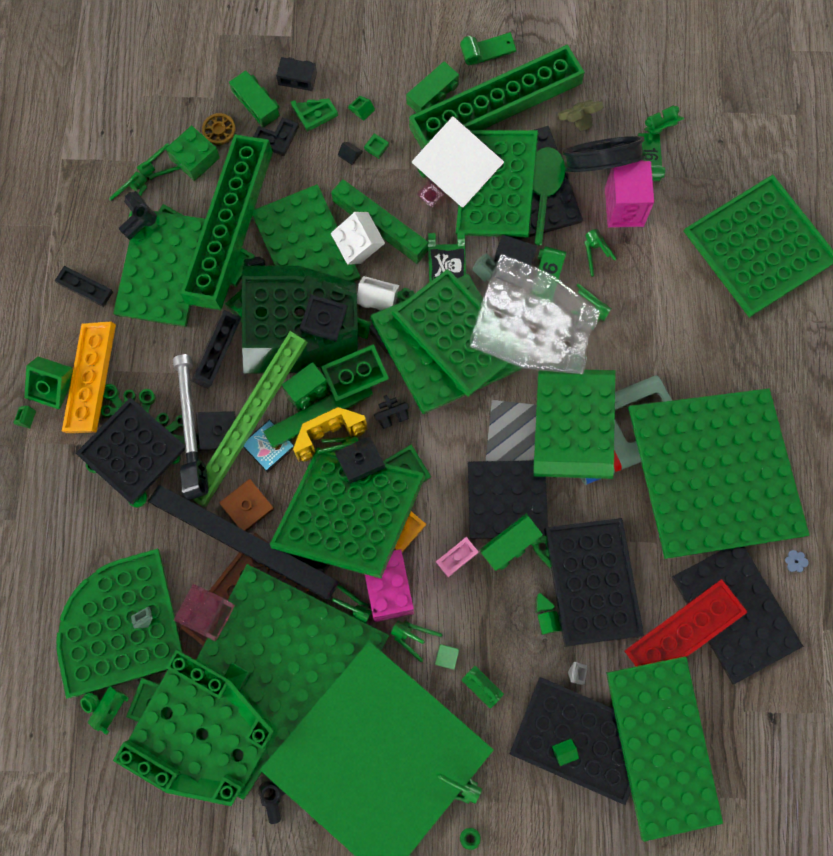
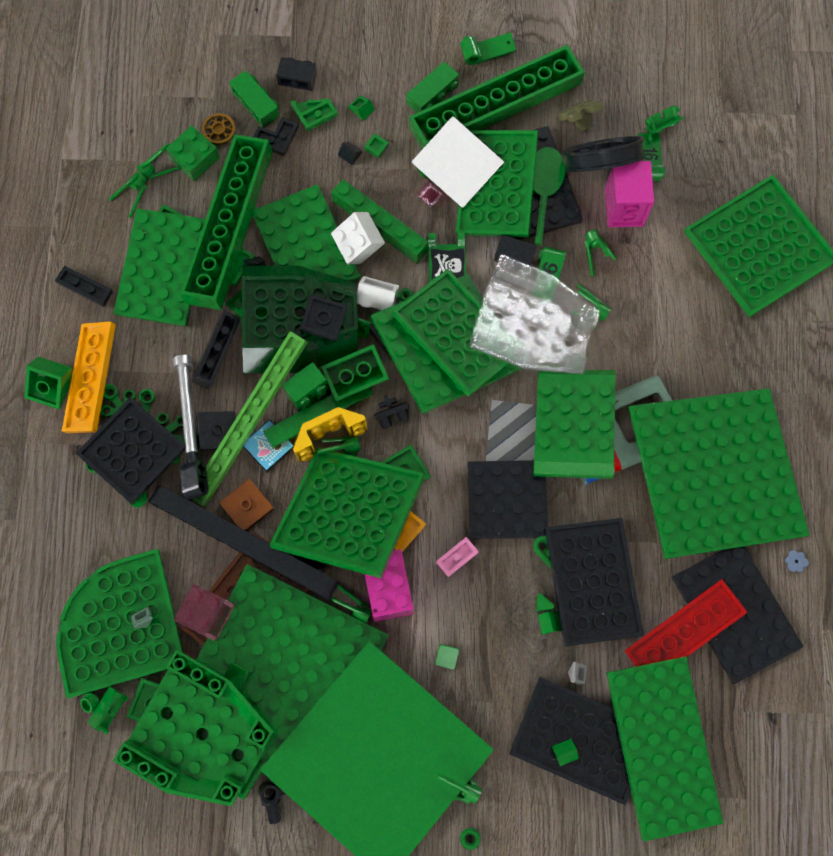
green slope [13,405,36,429] -> none
black piece [119,191,157,240] -> none
black plate [335,436,386,484] -> none
green plant [391,620,443,662] -> none
green hinge [461,666,504,709] -> none
sand green slope [472,253,499,282] -> none
green brick [480,513,543,571] -> none

